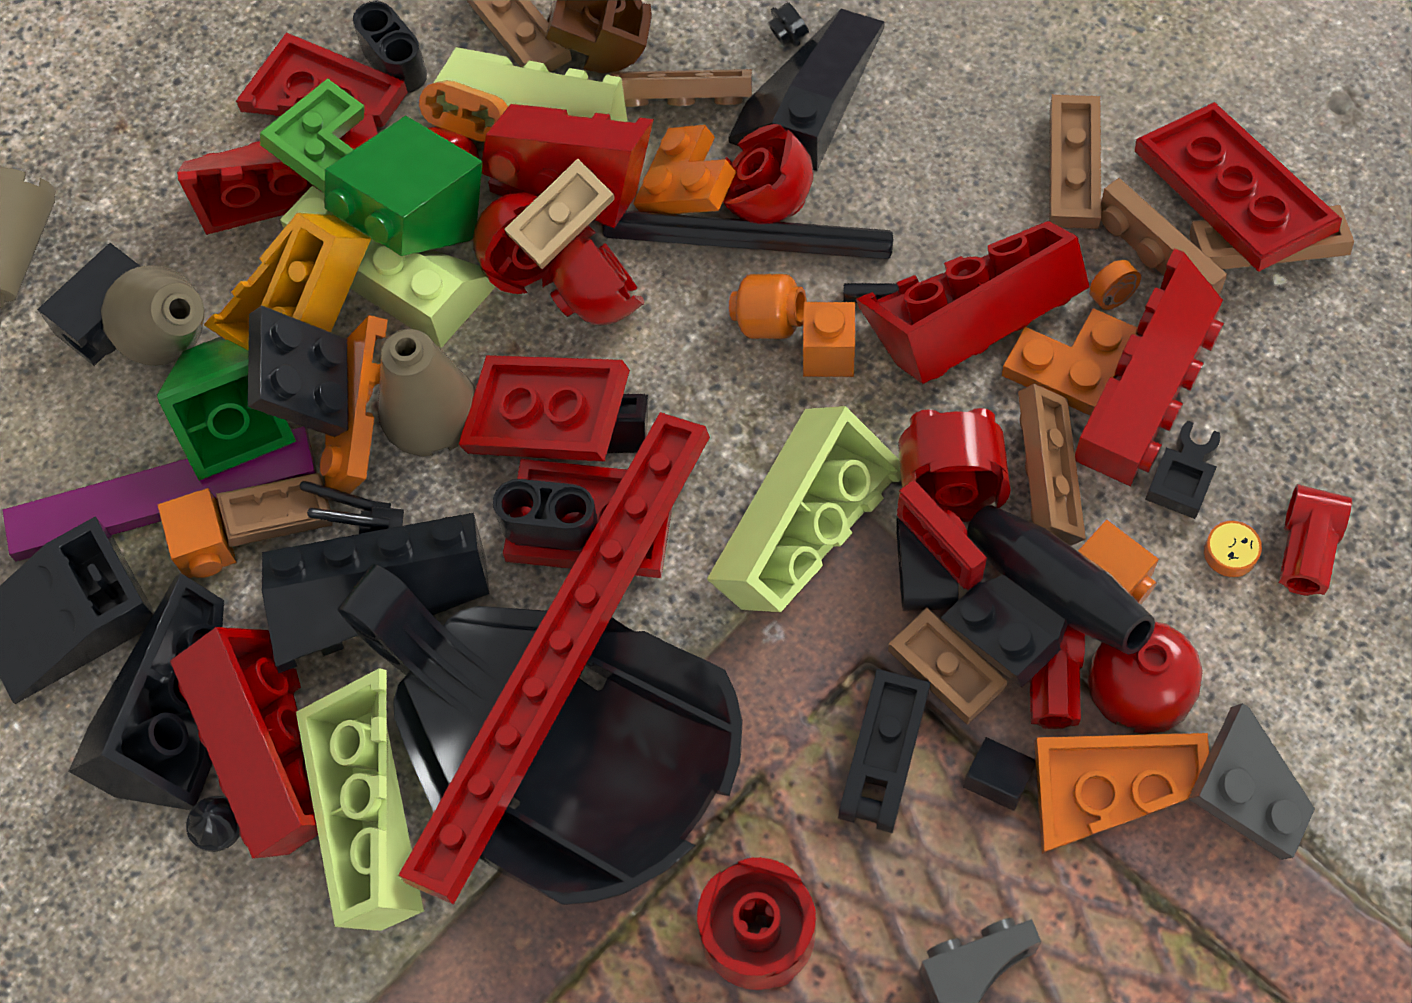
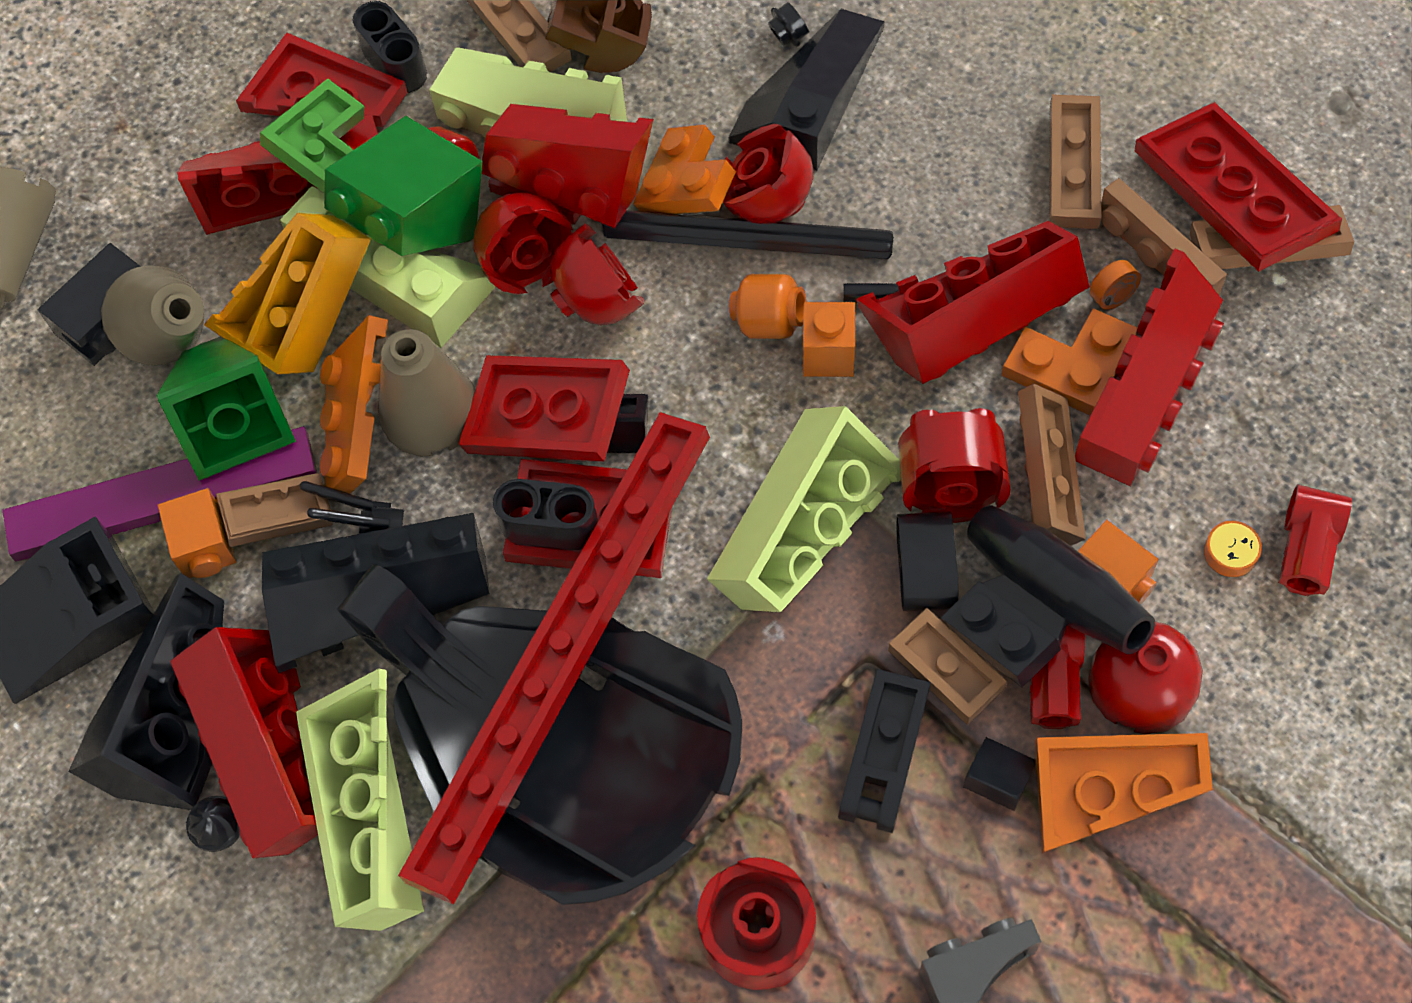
black plate [248,305,348,437] -> none
orange beam [419,80,508,141] -> none
tan plate [504,159,615,269] -> none
medium nougat plate [610,69,752,107] -> none
red plate [897,480,987,590] -> none
black plate [1145,421,1221,519] -> none
dark grey wing [1188,703,1315,860] -> none

